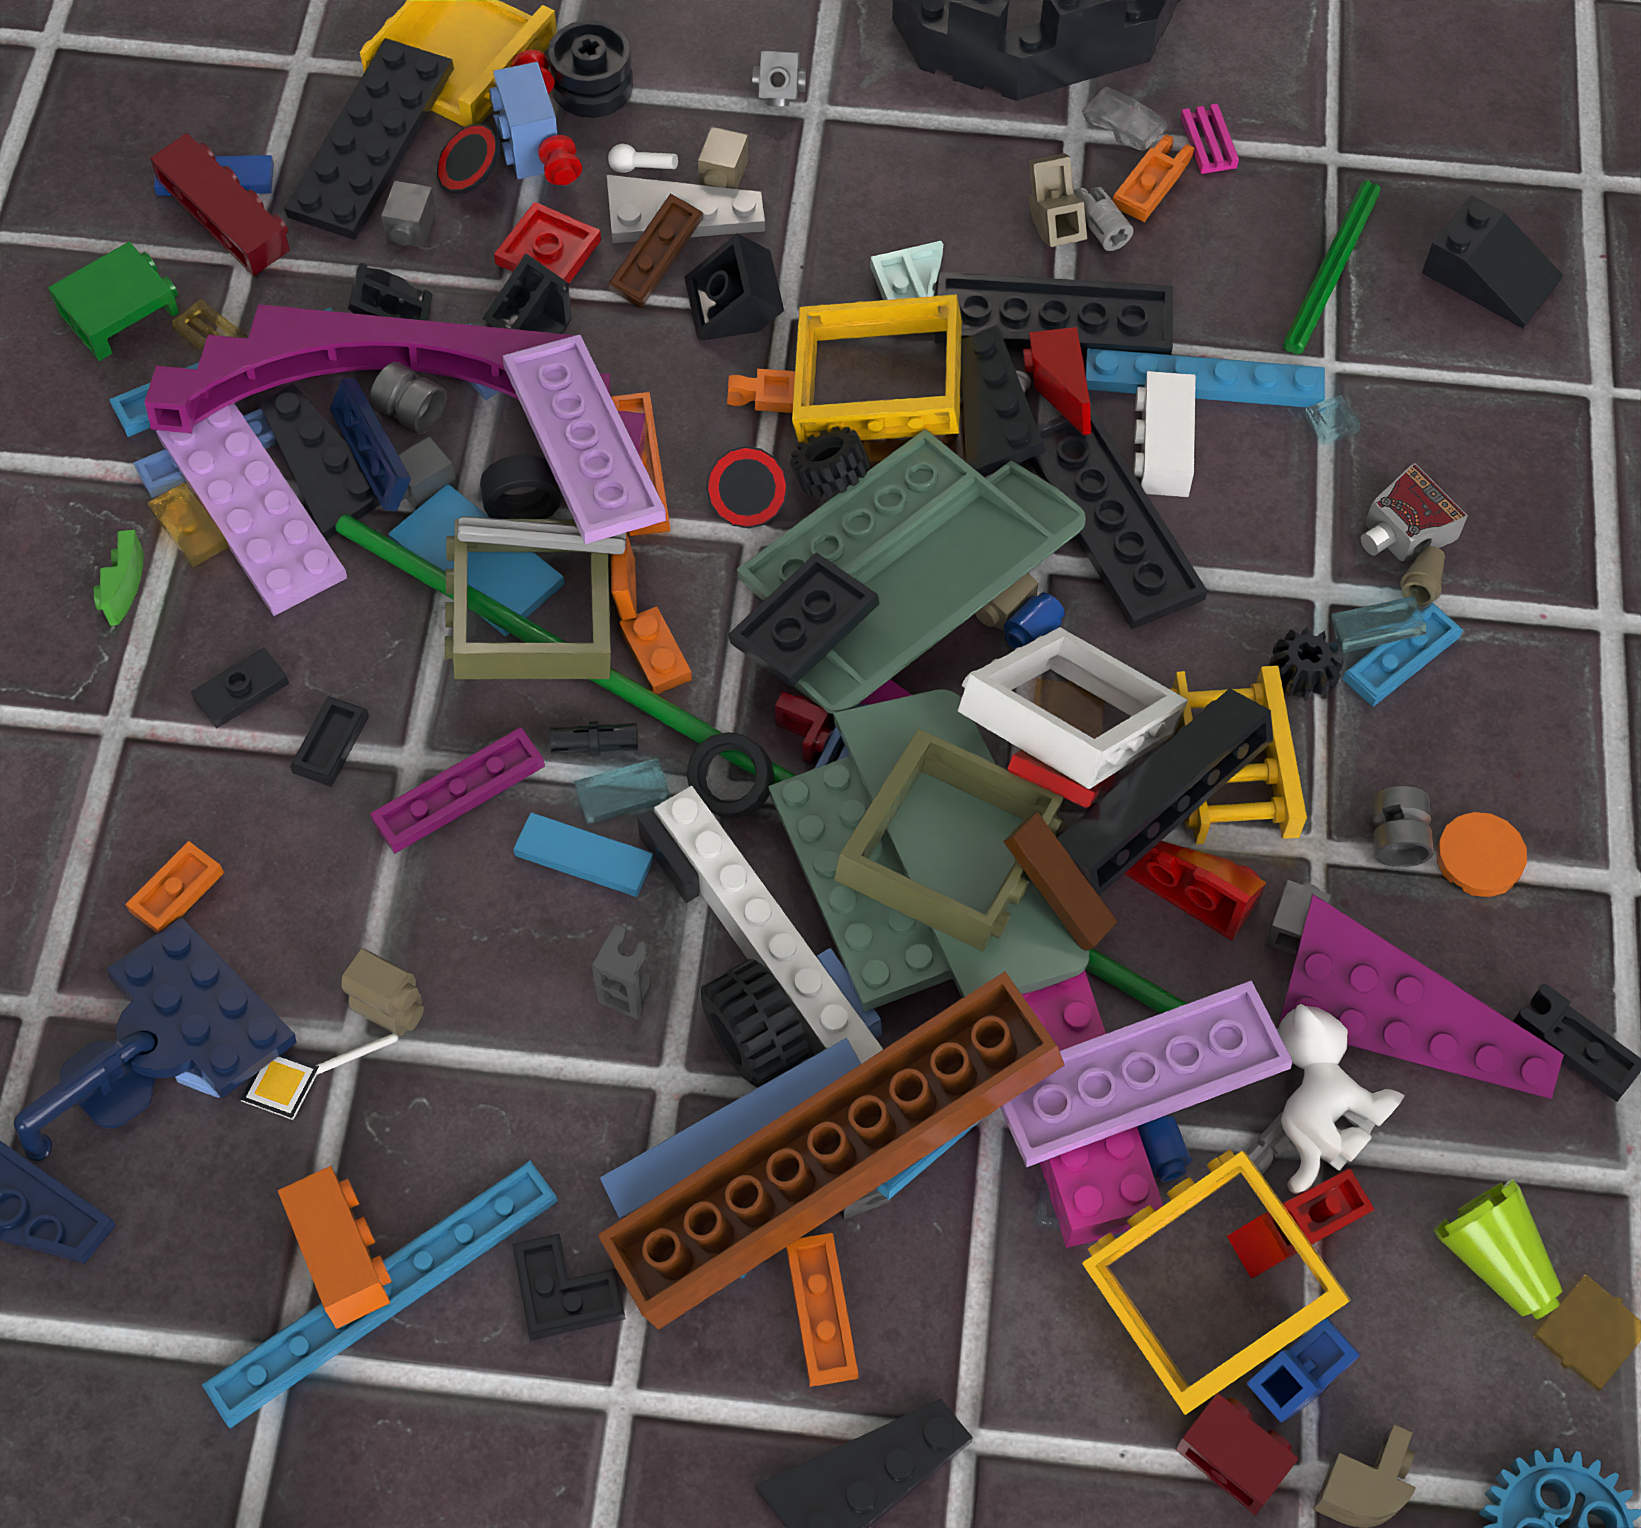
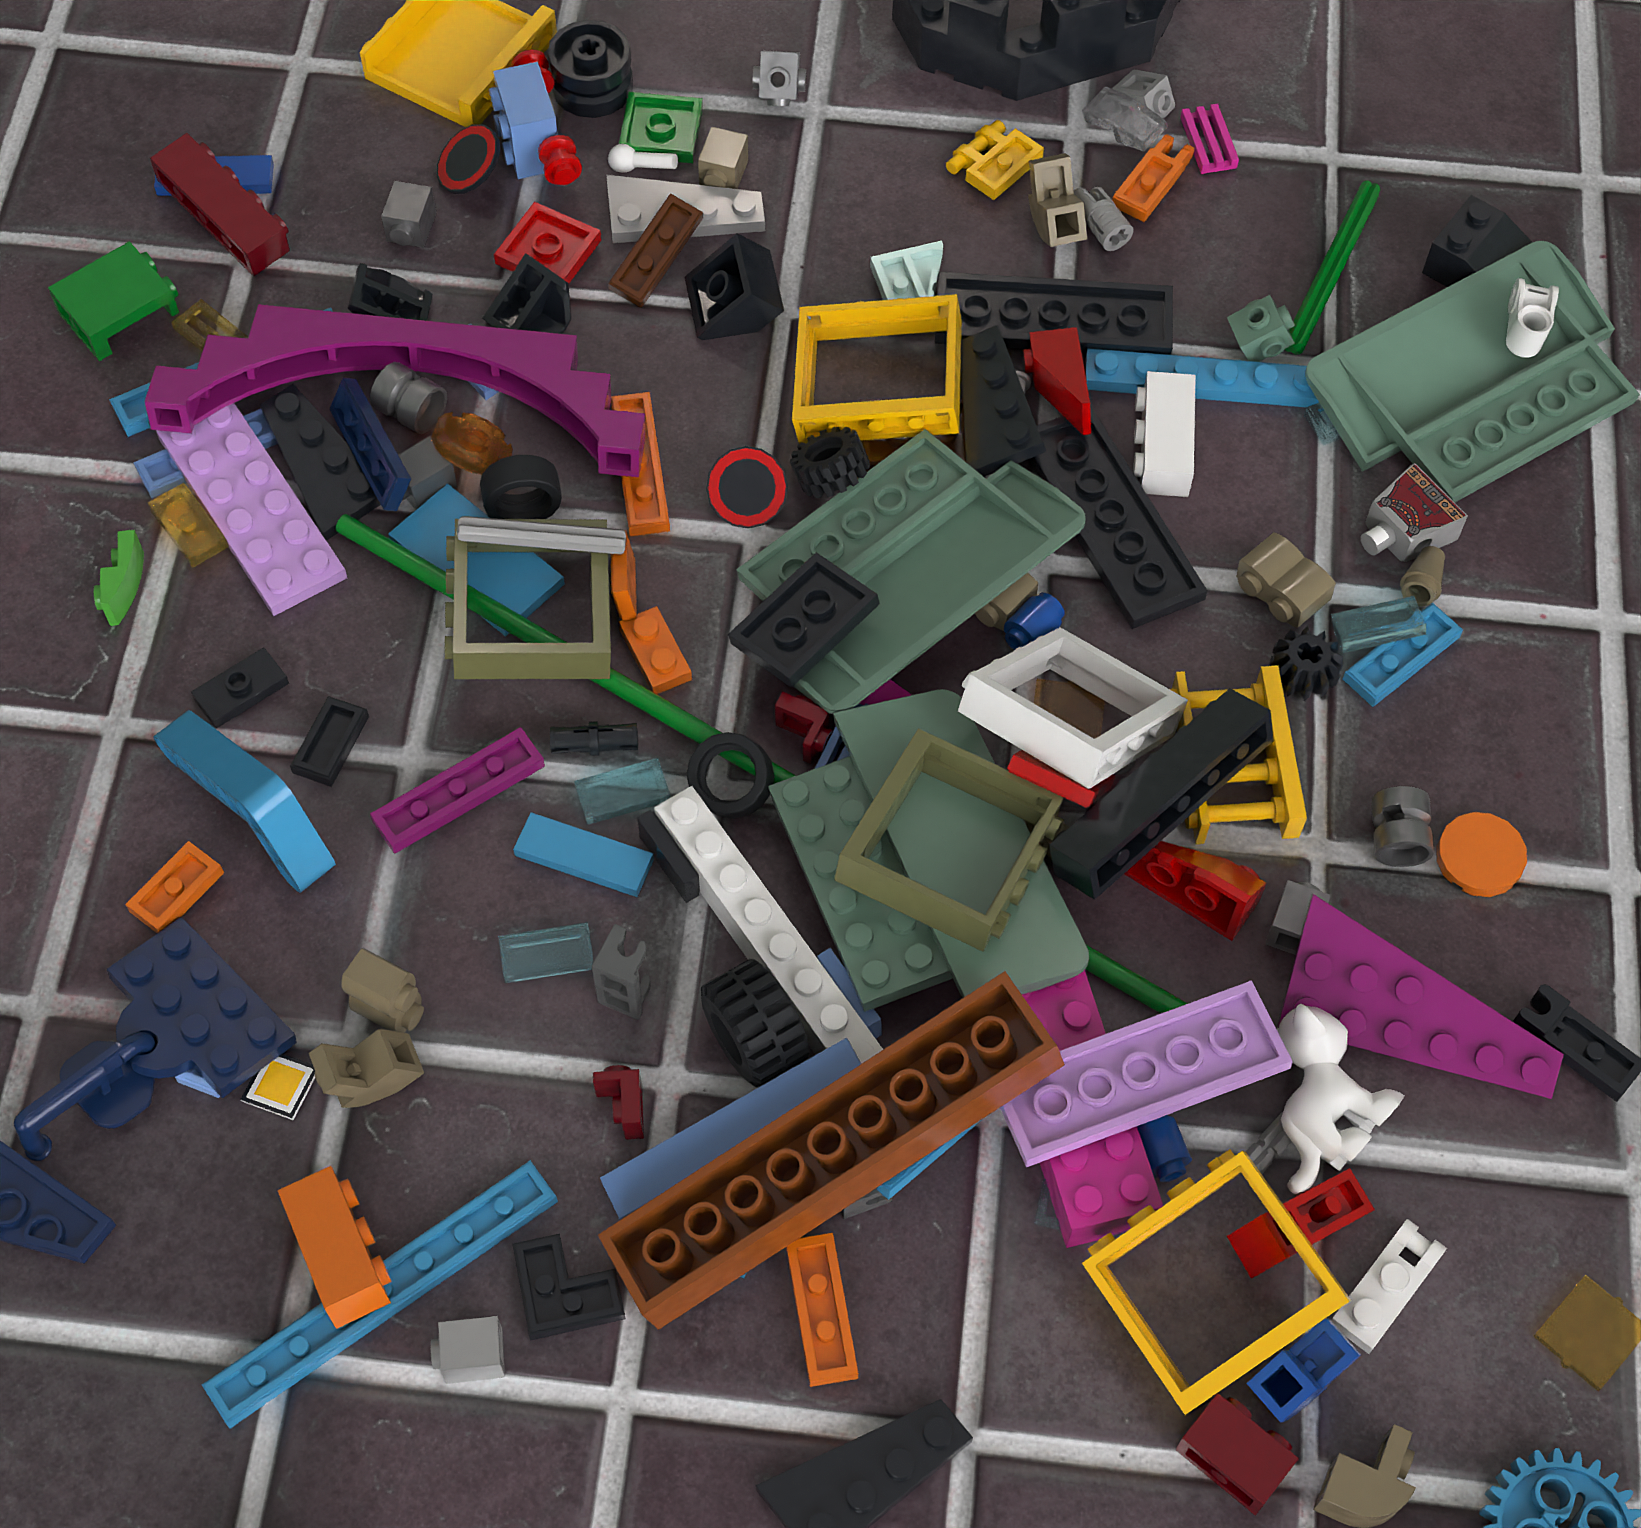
black plate [284,38,454,240] -> none
lavender plate [503,335,666,544] -> none
orange plate [727,368,795,413] -> none
reddish brown tile [1003,812,1117,951] -> none
lime cone [1433,1178,1563,1319] -> none
none -> dark azure beam [153,710,336,893]
none -> dark tan brick [309,1029,424,1108]
none -> clear orange tile [431,412,513,475]
none -> light grey brick [431,1316,505,1384]
none -> clear light blue tile [498,922,594,983]
none -> dark red bracket [593,1065,644,1140]
none -> green tile [619,92,703,164]
none -> yellow plate [946,120,1044,200]
none -> light grey bracket [1110,69,1175,127]
none -> sand green brick [1227,295,1295,362]
none -> dark tan brick [1236,532,1336,628]
none -> sand green slope [1305,241,1640,502]
none -> white plate [1331,1219,1447,1354]
none -> white piece [1506,278,1559,358]

